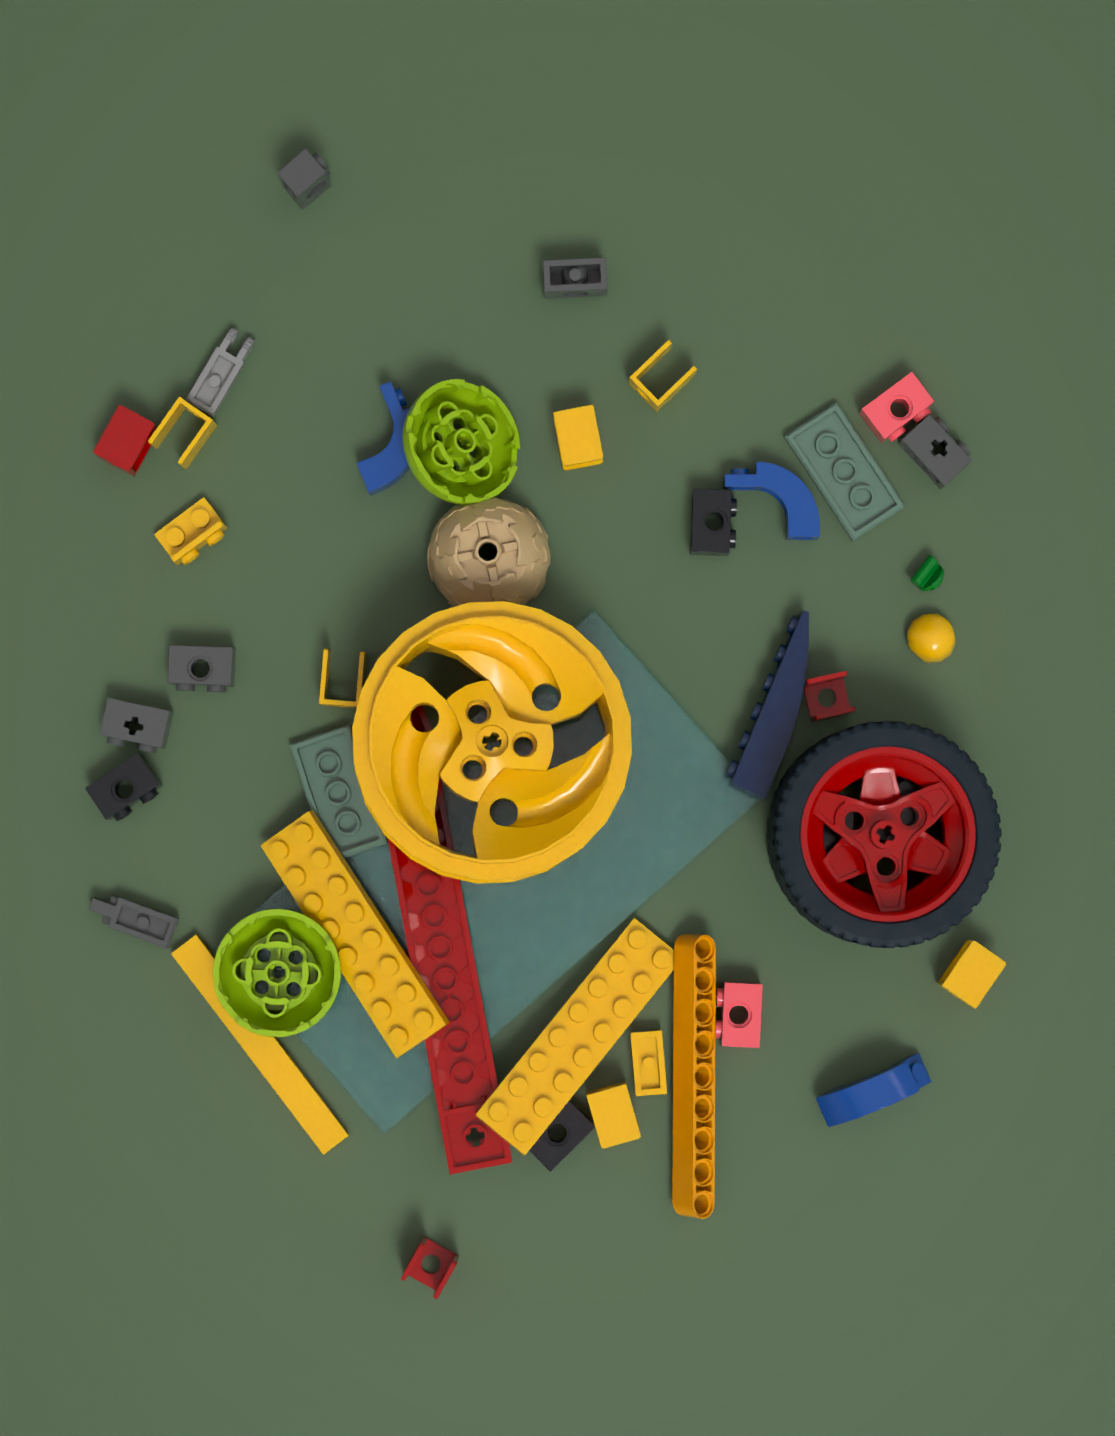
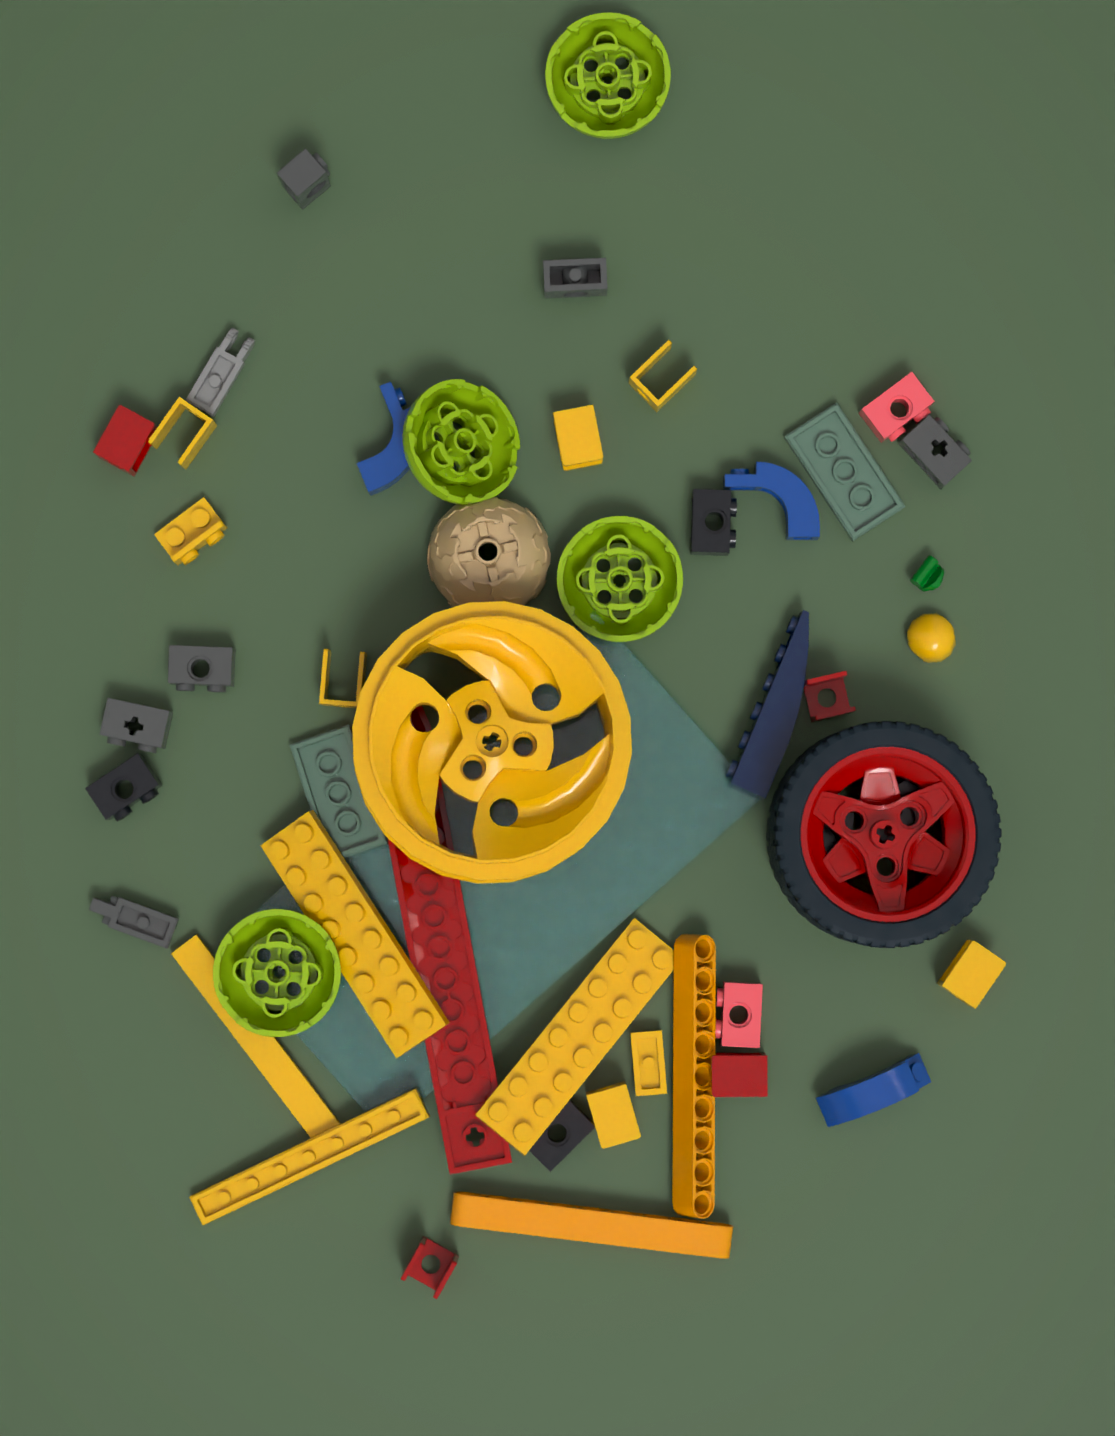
none -> yellow tile [189,1087,430,1225]
none -> light orange beam [450,1191,733,1259]
none -> lime brick [545,12,671,139]
none -> lime brick [557,516,683,642]
none -> red piece [711,1053,768,1097]

